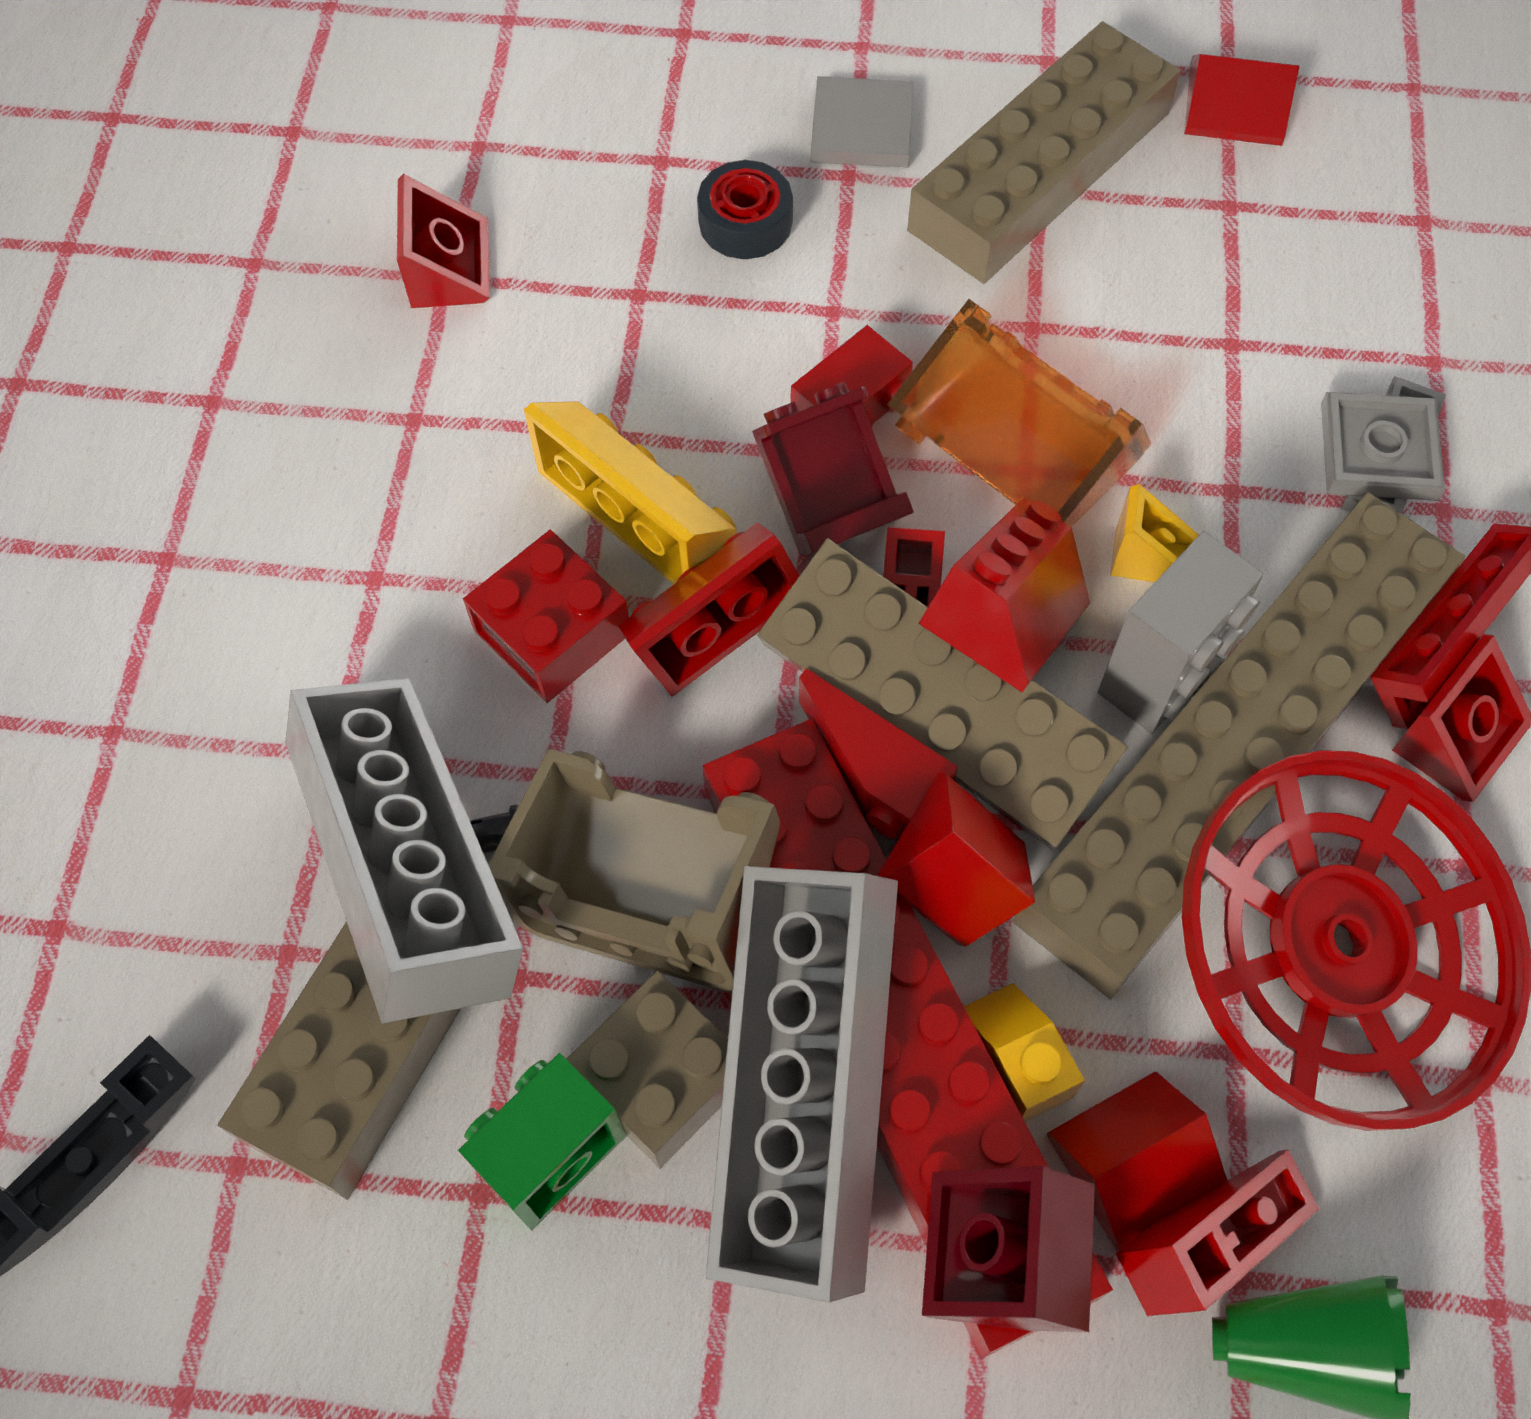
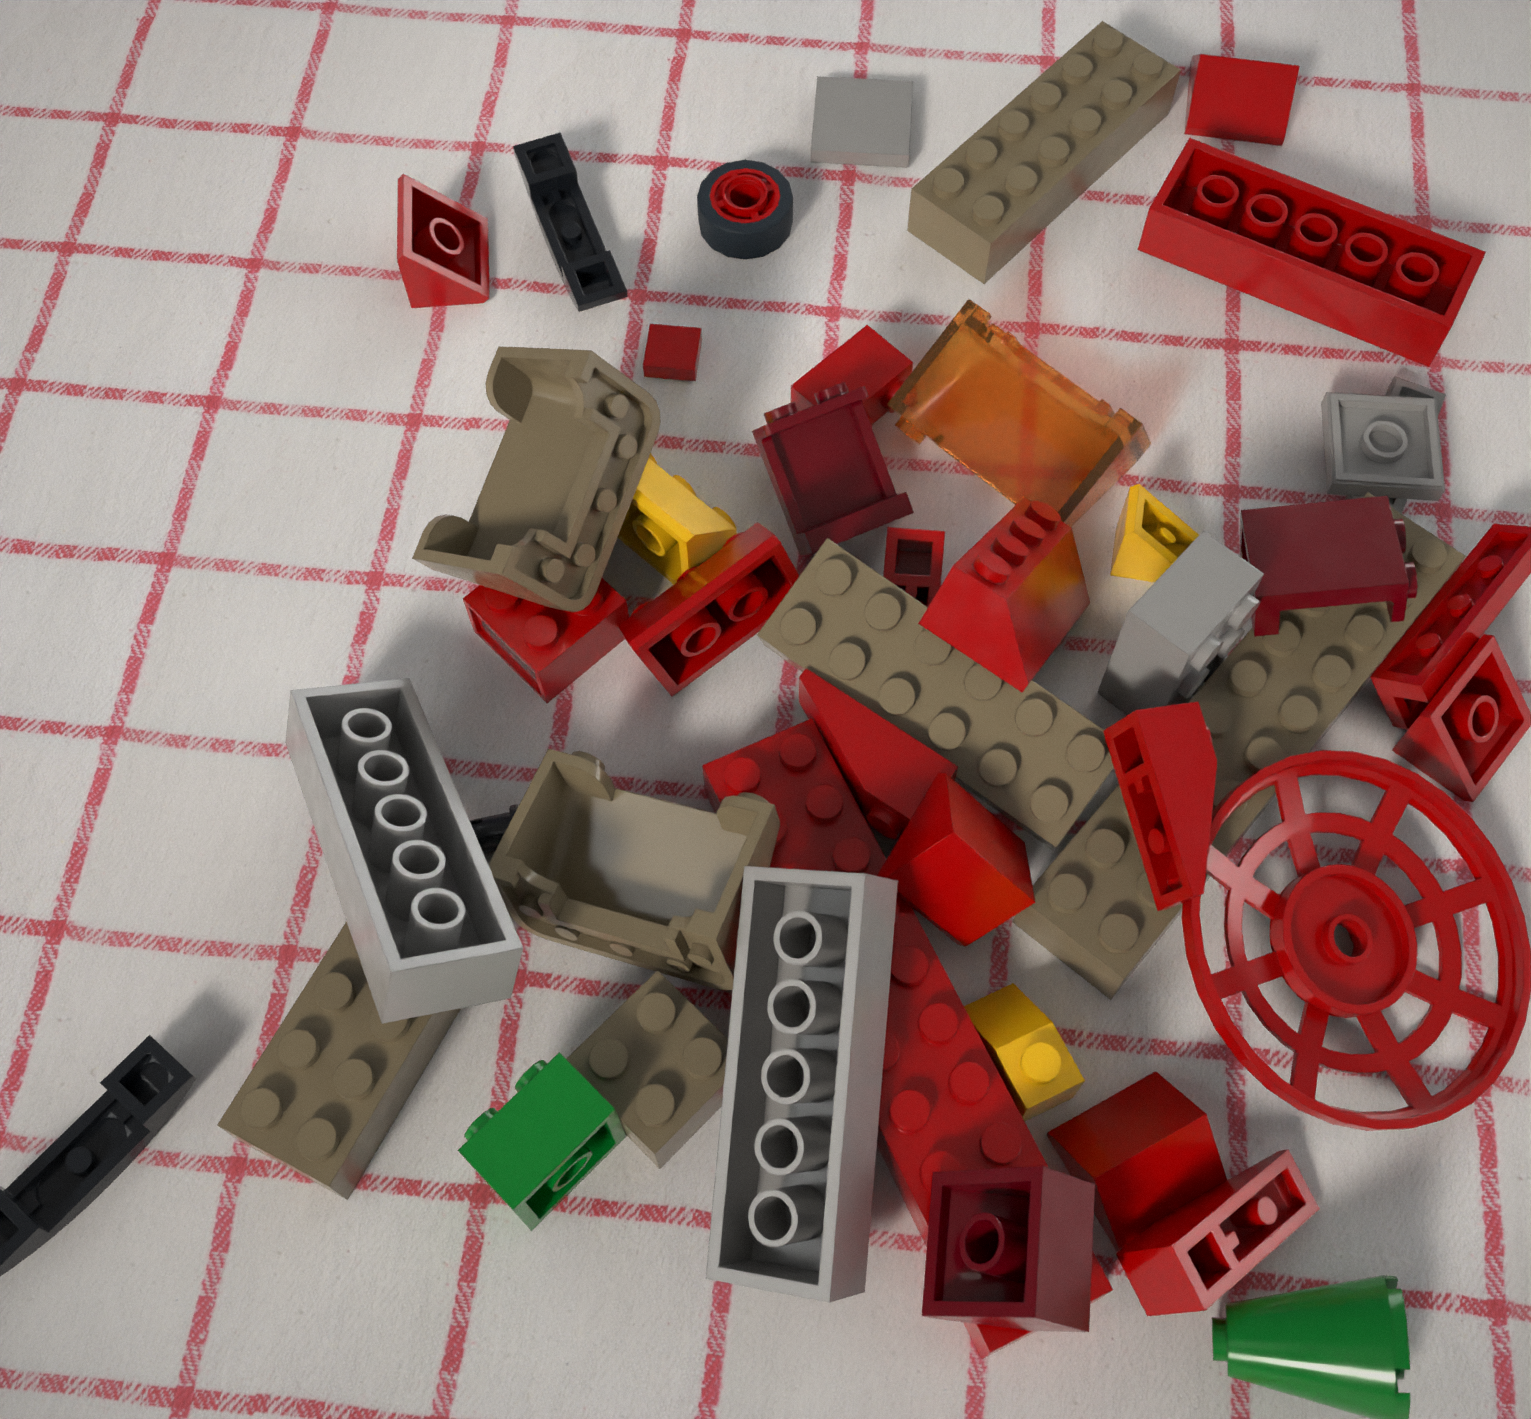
none -> dark tan windscreen [412,346,661,612]
none -> black slope [513,132,628,312]
none -> red tile [643,324,702,381]
none -> red slope [1103,701,1217,911]
none -> red brick [1137,138,1486,367]
none -> dark red panel [1240,495,1418,637]

